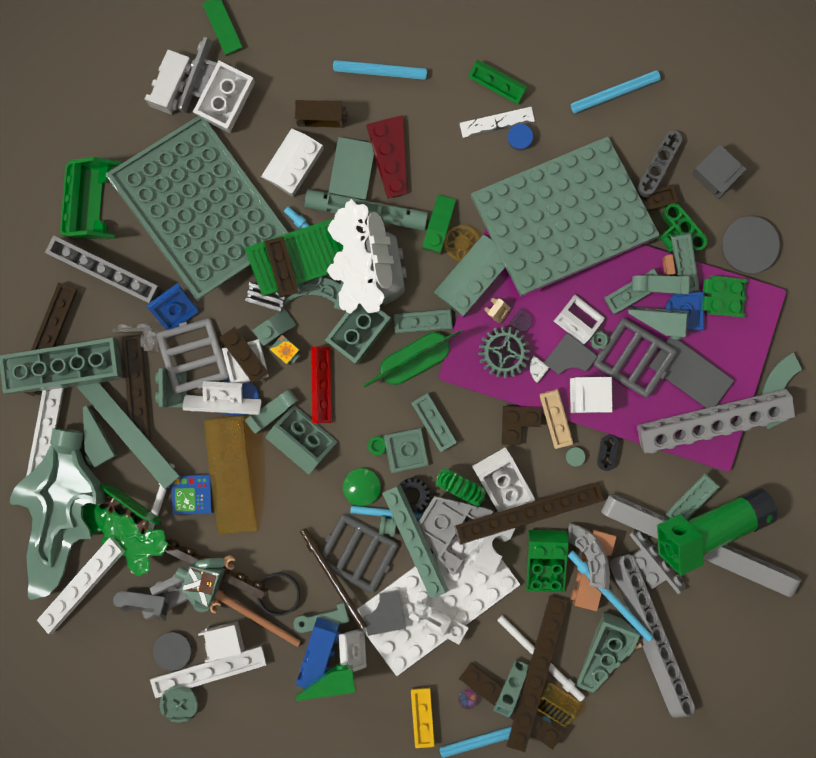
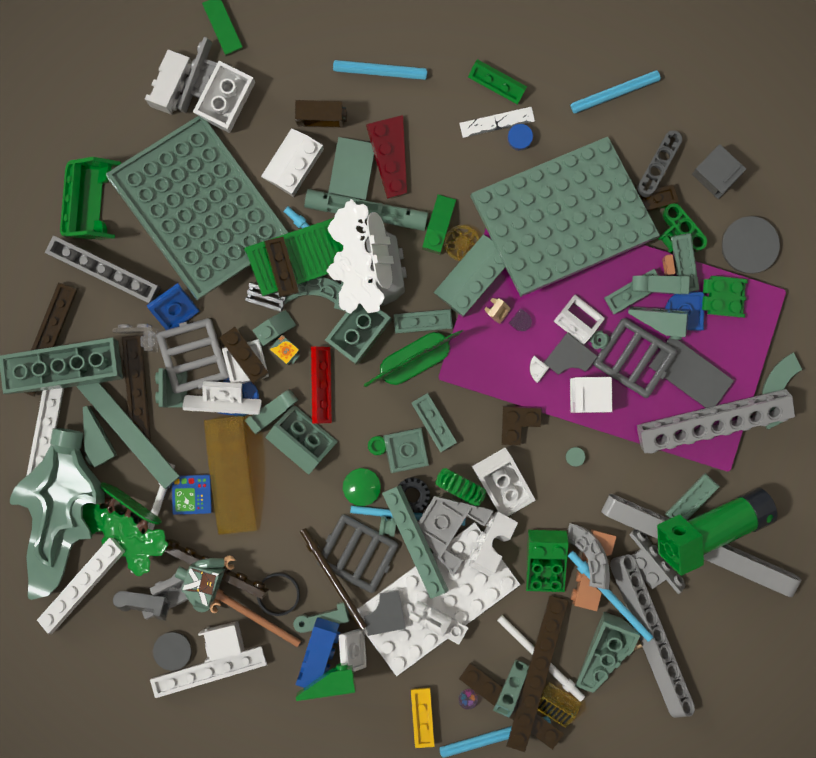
sand green tile [159,685,198,723] -> none
dark brown plate [454,482,604,545] -> none
sand green gear [478,326,530,378] -> none
tan tile [539,389,573,449] -> none
black beam [597,435,619,471] -> none

